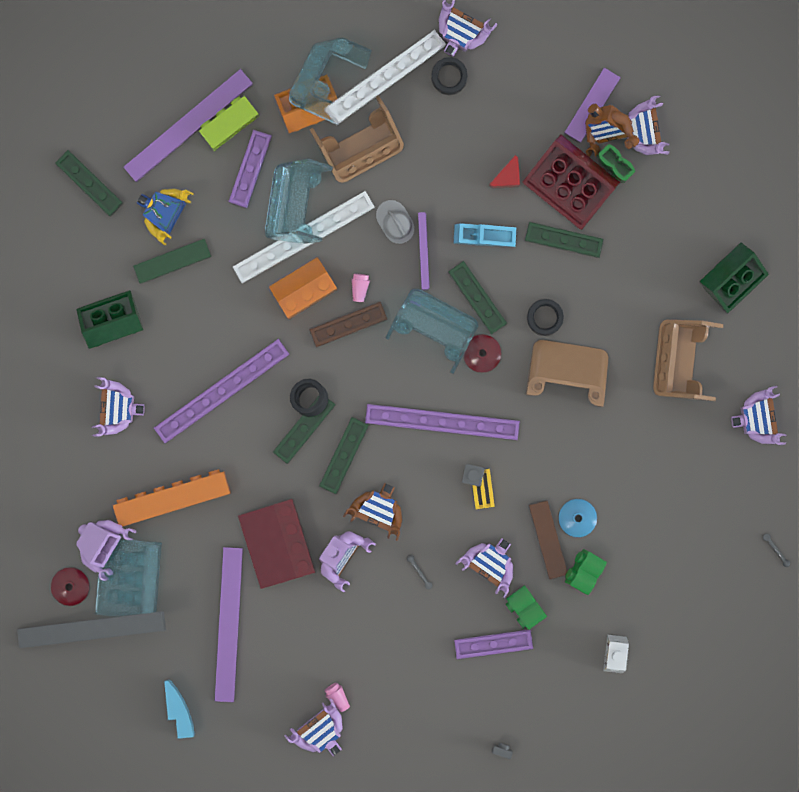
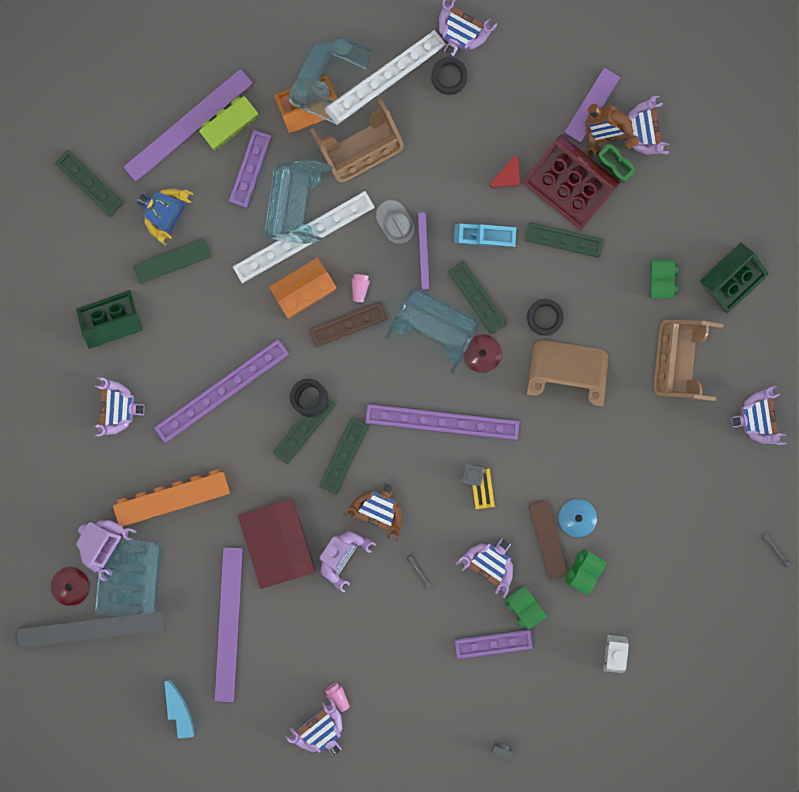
none -> green brick [650,259,679,299]

